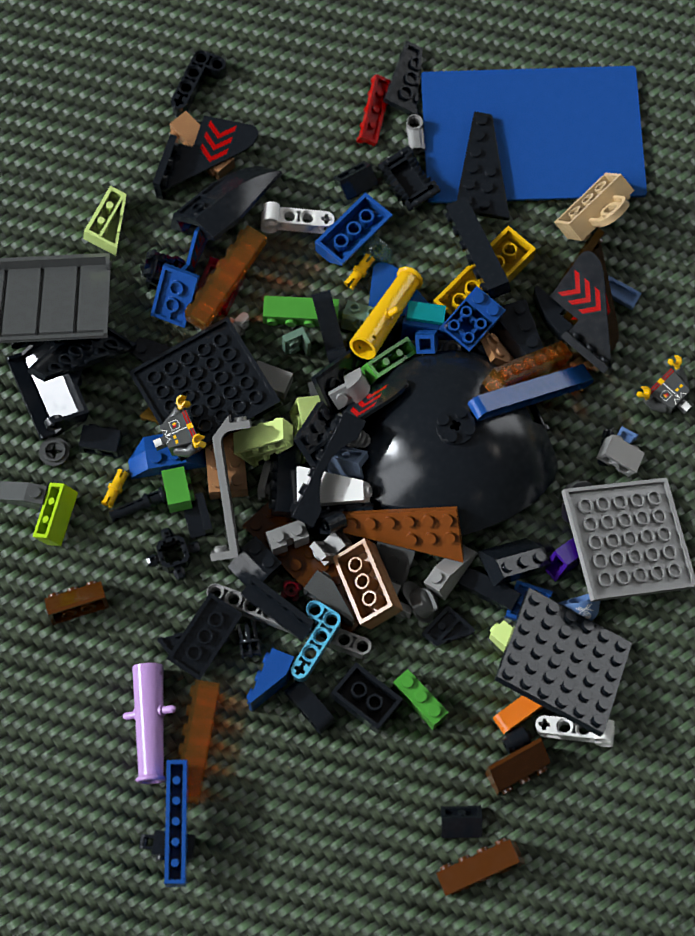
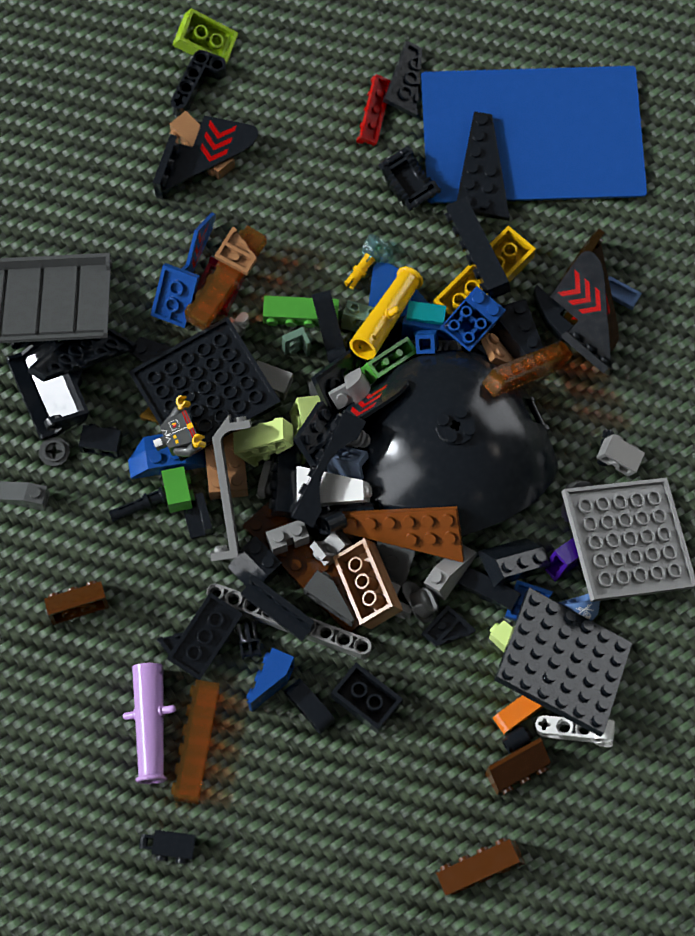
lime brick [32,483,78,546] -> none
yellowish green wedge [83,186,127,256] -> none
yellow pin [101,469,129,508] -> none
black piece [140,249,185,290] -> none
black piece [146,528,201,581] -> none
blue brick [164,760,189,887] -> none
black wedge [171,166,282,241] -> none
white piece [261,202,335,234] -> none
dark red plate [280,580,302,602] -> none
medium azure beam [291,600,341,682] -> none
blue slope [315,192,393,266] -> none
black panel [333,161,378,200] -> none
bright green brick [393,669,449,730] -> none
light grey piece [406,114,425,154] -> none
black panel [441,806,482,838] -> none
blue beam [467,364,594,421] -> none
tan brick [554,173,634,241] -> none
medium blue tile [617,426,638,444] -> none
dark grey torso [636,355,692,414] -> none
none -> lime slope [172,8,238,64]
none -> medium nougat wing [214,227,257,276]

